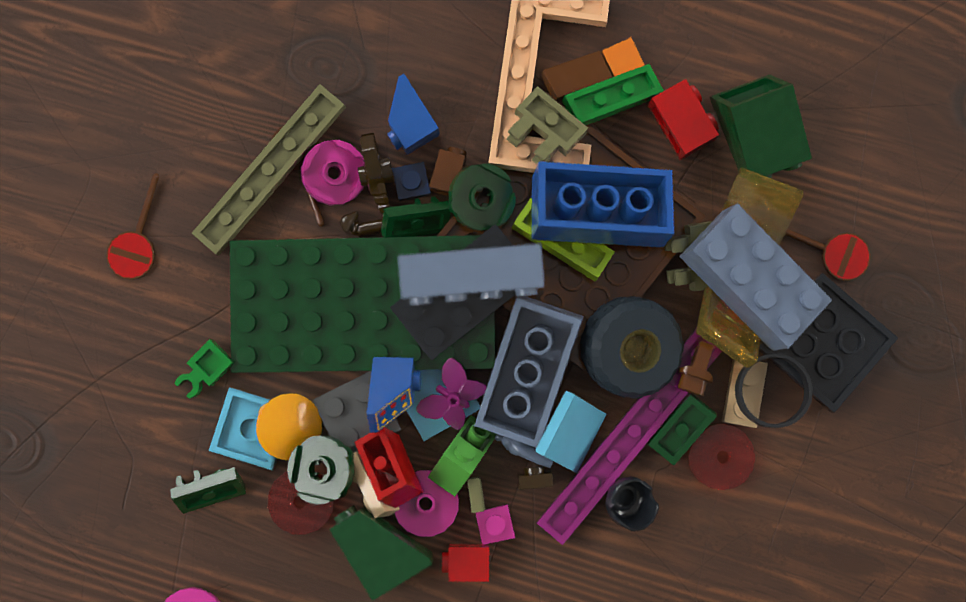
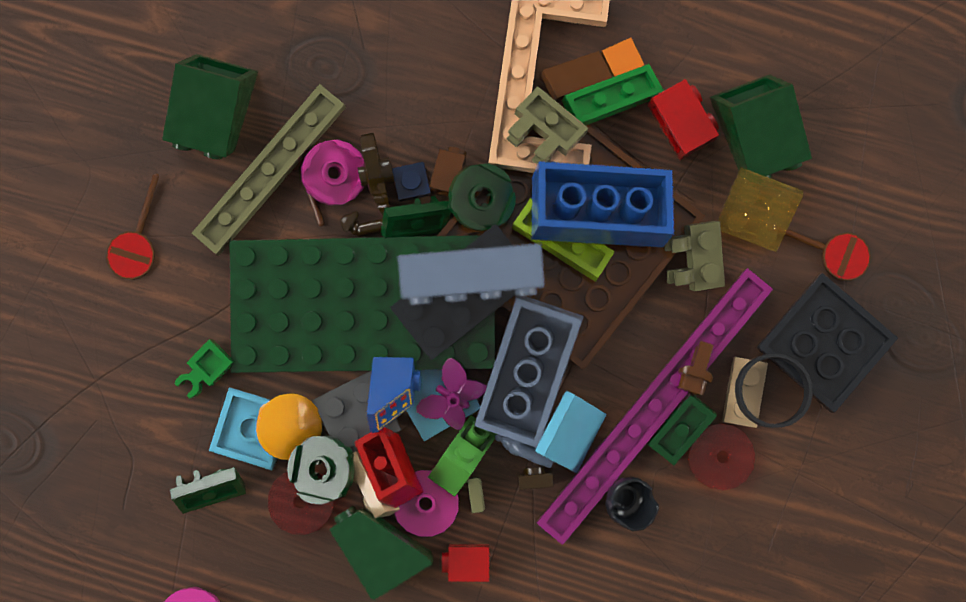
blue slope [387,74,440,155] -> none
dark pink plate [476,504,515,545] -> none
black wheel [580,296,684,399] -> none
sand blue brick [679,203,832,351] -> none
clear yellow wing [696,286,760,368] -> none
none -> dark green slope [162,54,258,160]

